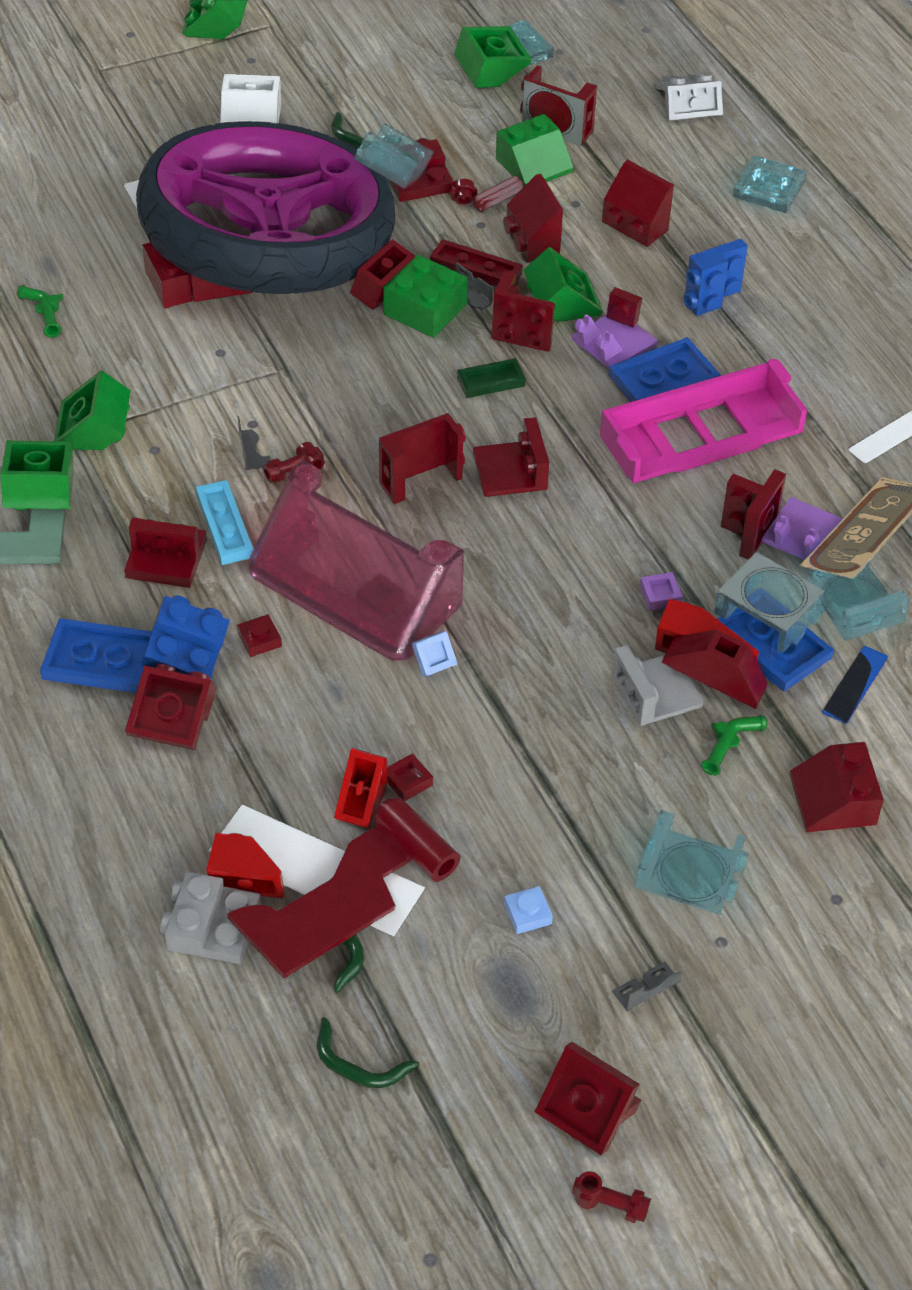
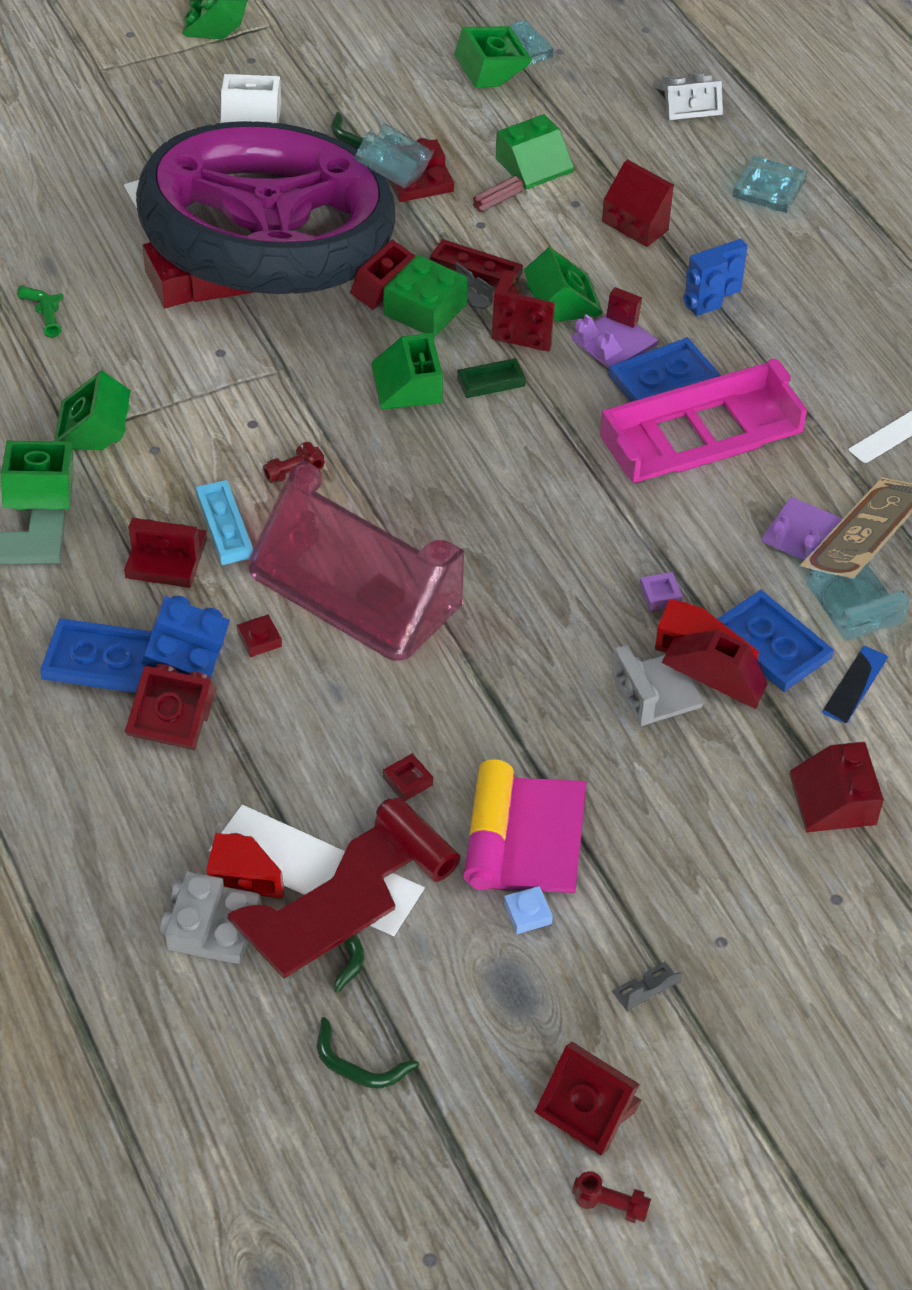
dark grey piece [237,416,270,470] -> none
red slope [334,748,387,828] -> none
dark red panel [379,413,466,504] -> none
light blue plate [411,631,457,676] -> none
dark red plate [449,179,478,205] -> none
dark red bracket [473,417,549,497] -> none
dark red slope [503,173,563,263] -> none
dark red panel [520,65,597,146] -> none
clear light blue panel [635,810,749,915] -> none
green piece [701,715,768,776] -> none
clear light blue panel [714,552,825,653] -> none
dark red bracket [720,469,786,560] -> none
none -> green slope [371,333,443,410]
none -> dark pink door [463,759,587,893]

